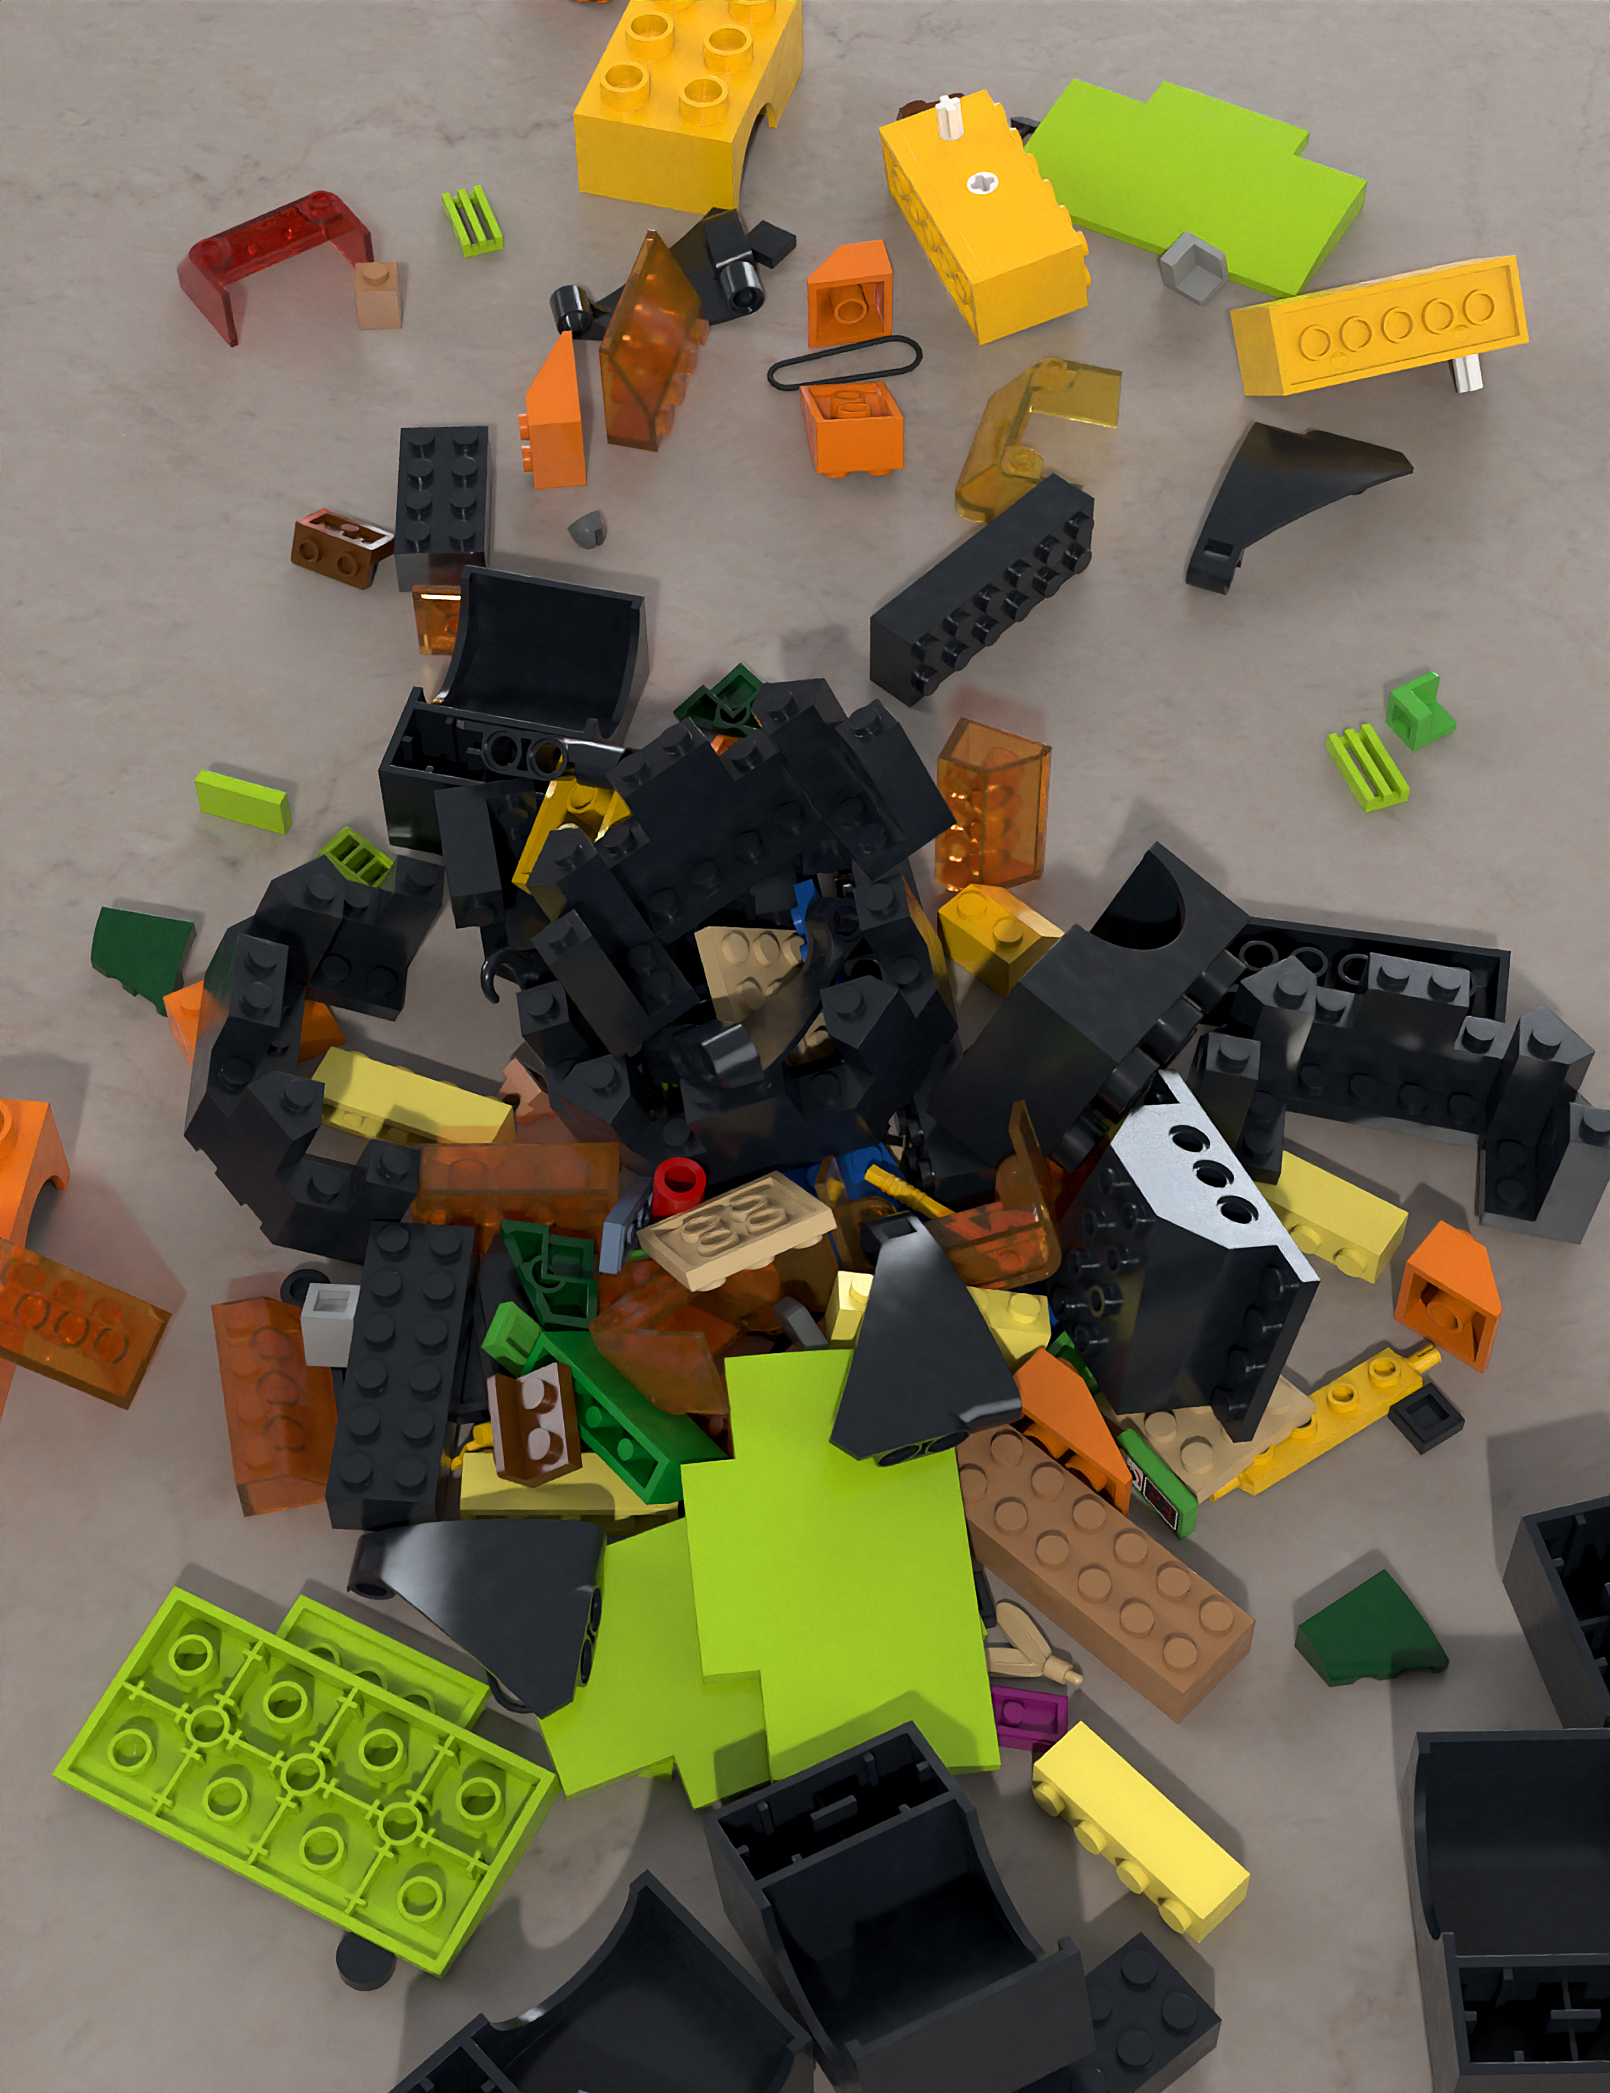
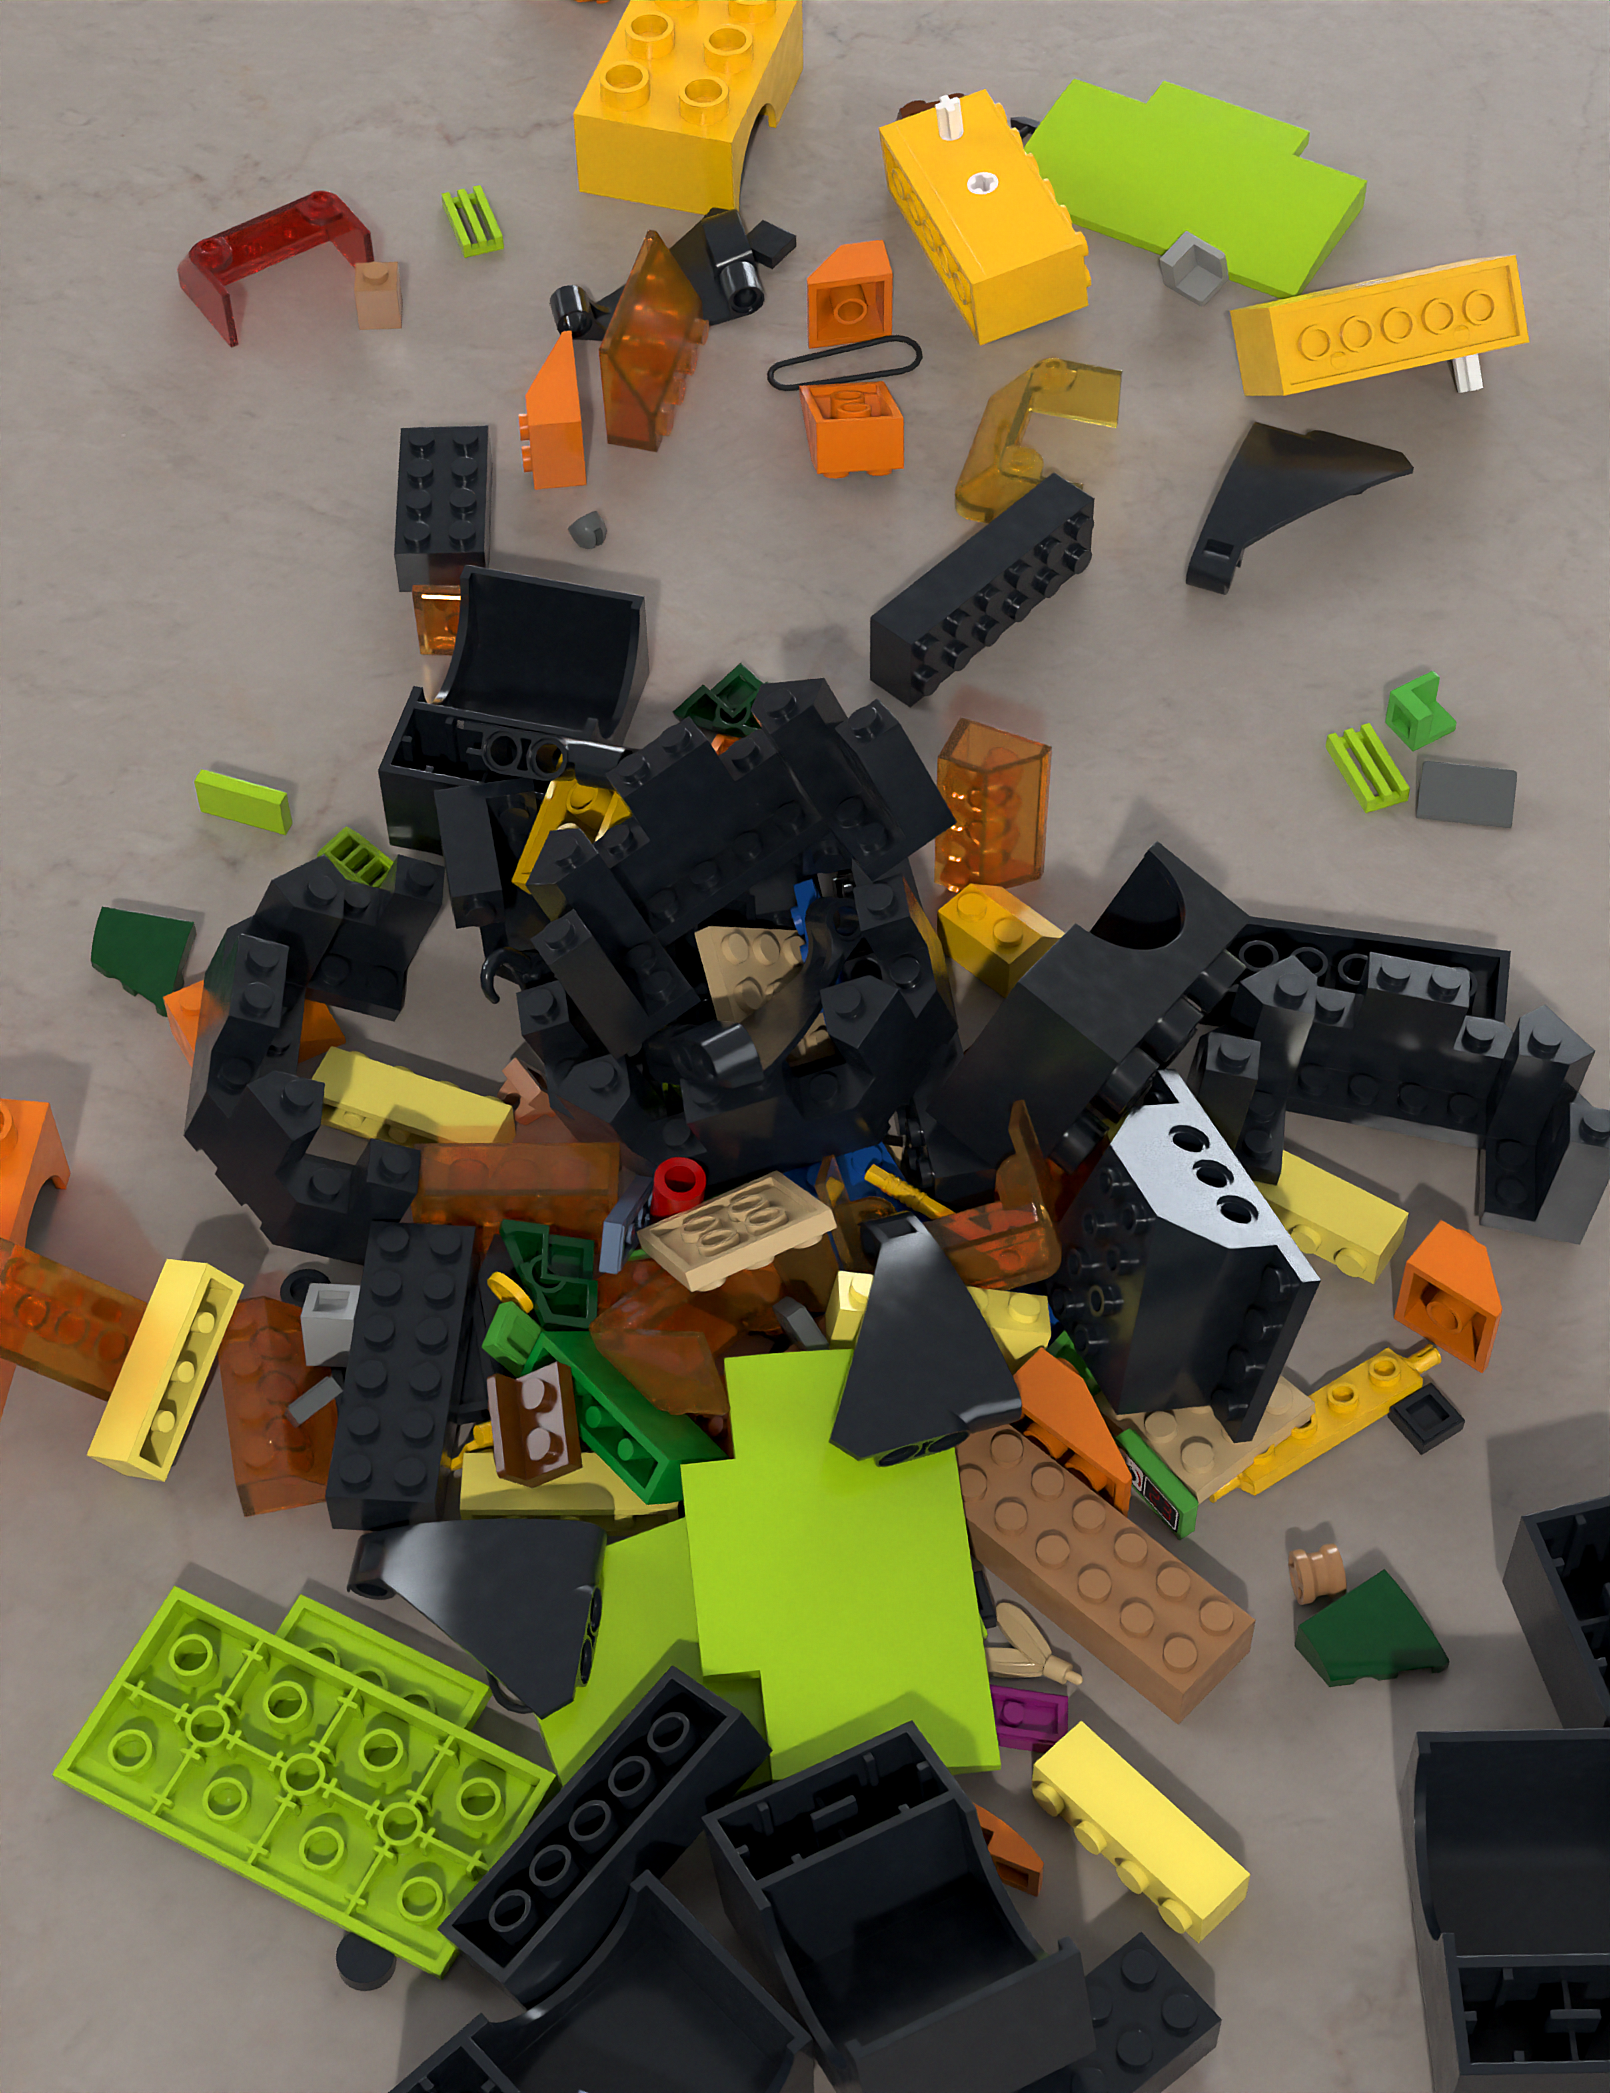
reddish brown bracket [291,508,395,590] -> none
none -> light yellow brick [87,1259,244,1482]
none -> dark grey tile [284,1376,343,1428]
none -> black brick [437,1665,773,2012]
none -> yellow piece [487,1271,533,1314]
none -> orange slope [972,1802,1044,1897]
none -> medium nougat wheel [1288,1543,1347,1605]
none -> dark grey slope [1416,761,1517,828]

